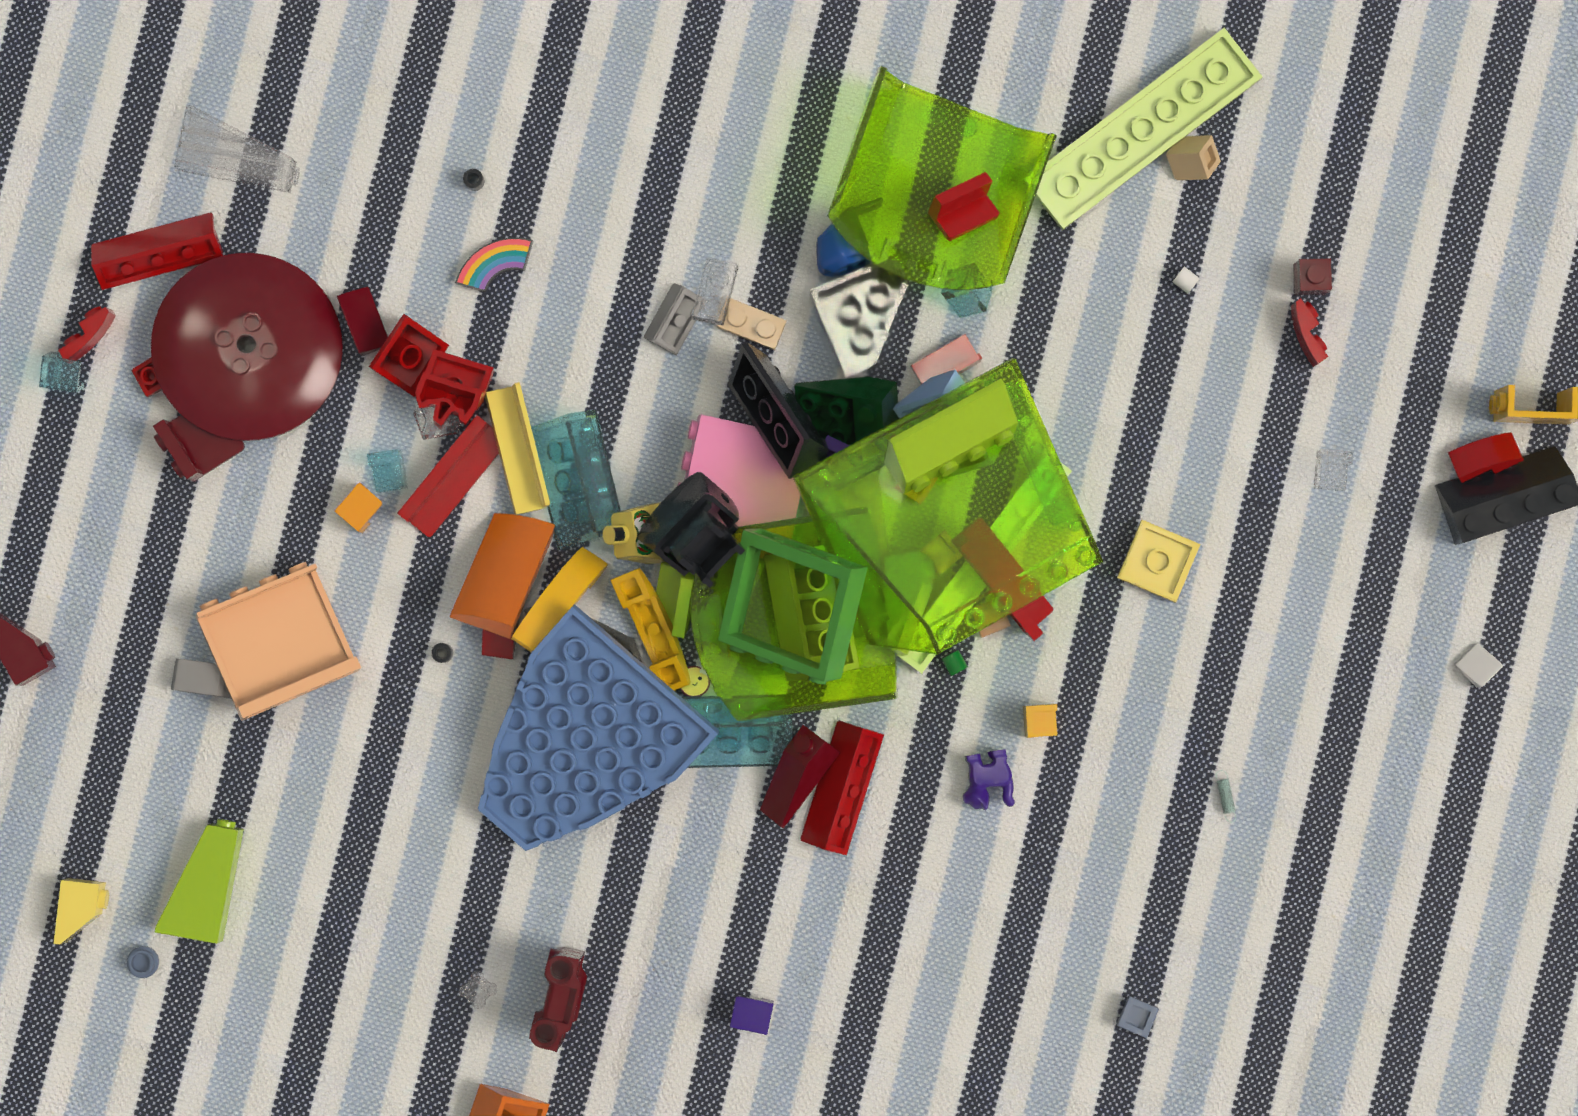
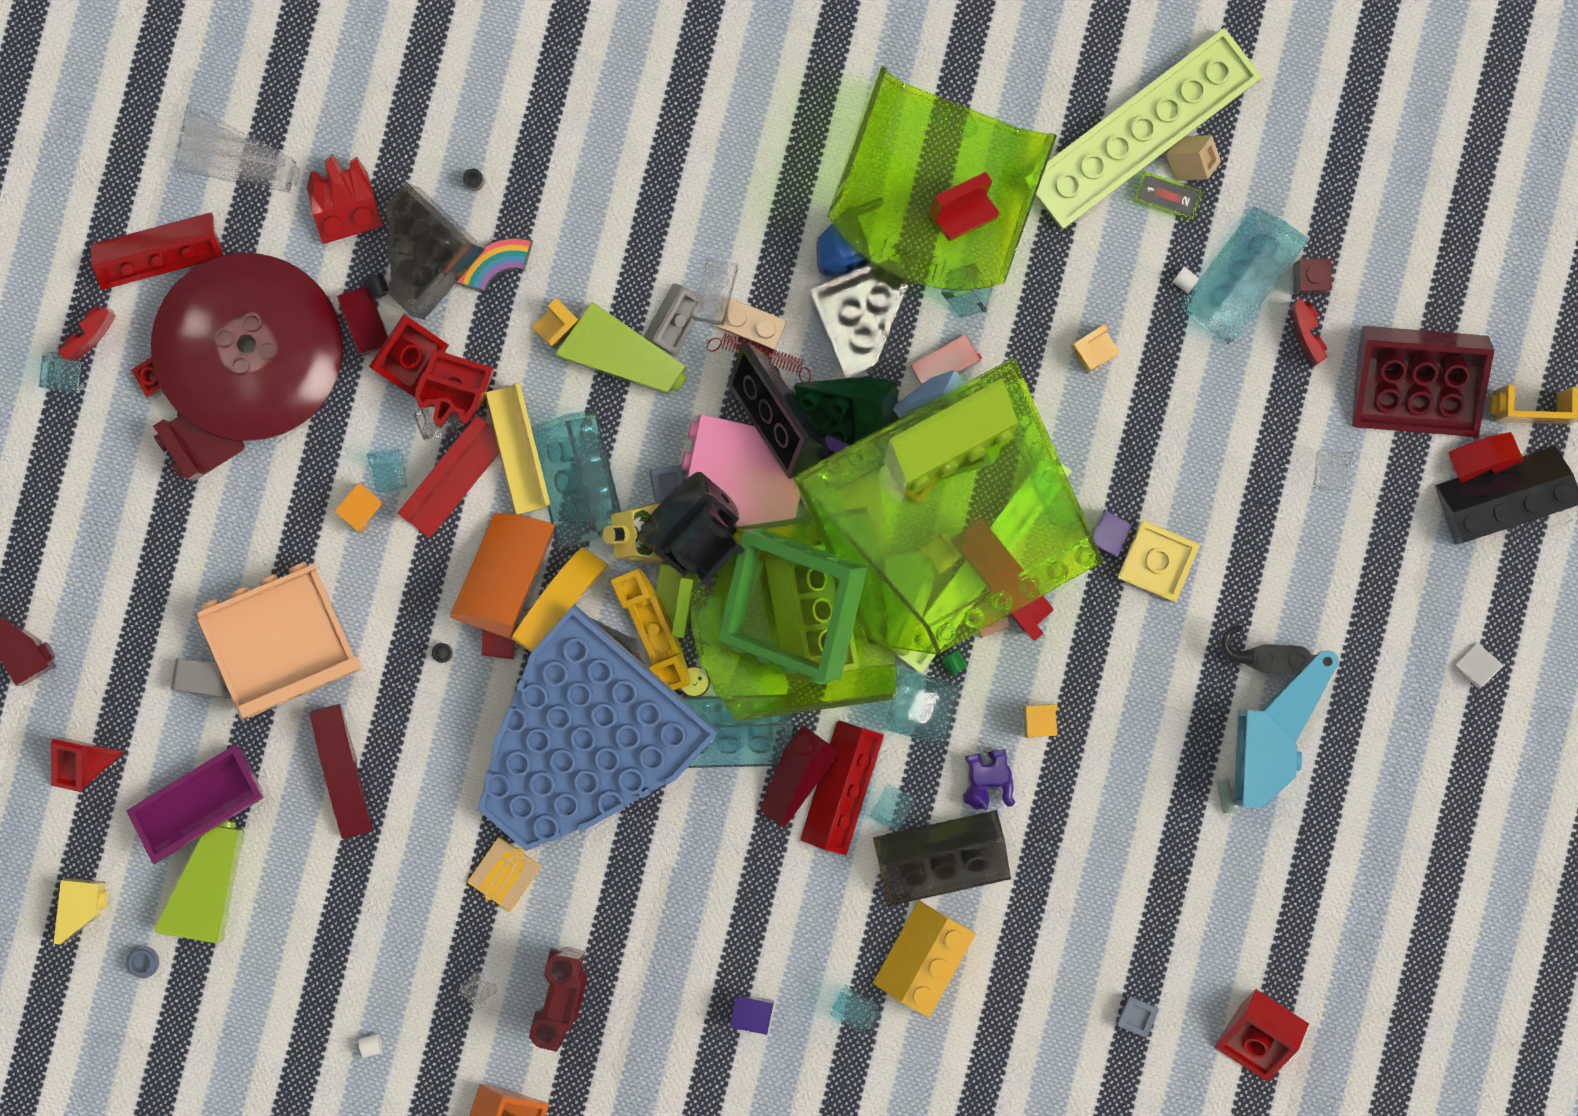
none -> red slope [51,738,125,792]
none -> magenta slope [126,745,264,864]
none -> red plate [306,153,383,244]
none -> dark red slope [309,704,373,839]
none -> white piece [358,1034,383,1058]
none -> black piece [365,273,391,299]
none -> clear smoke brick [386,182,485,320]
none -> piece [467,837,542,912]
none -> yellow panel [533,297,579,349]
none -> lime slope [556,302,688,395]
none -> sand blue plate [649,464,684,501]
none -> piece [706,333,811,382]
none -> clear light blue brick [829,984,881,1034]
none -> clear light blue panel [869,784,916,832]
none -> yellow slope [872,900,976,1018]
none -> clear smoke slope [873,810,1011,906]
none -> clear light blue slope [883,668,960,746]
none -> yellow panel [1071,324,1119,373]
none -> panel [1087,509,1132,558]
none -> tile [1133,171,1203,222]
none -> clear light blue slope [1179,207,1310,344]
none -> red slope [1215,989,1309,1082]
none -> medium azure slope [1220,625,1339,808]
none -> dark red slope [1352,326,1494,437]

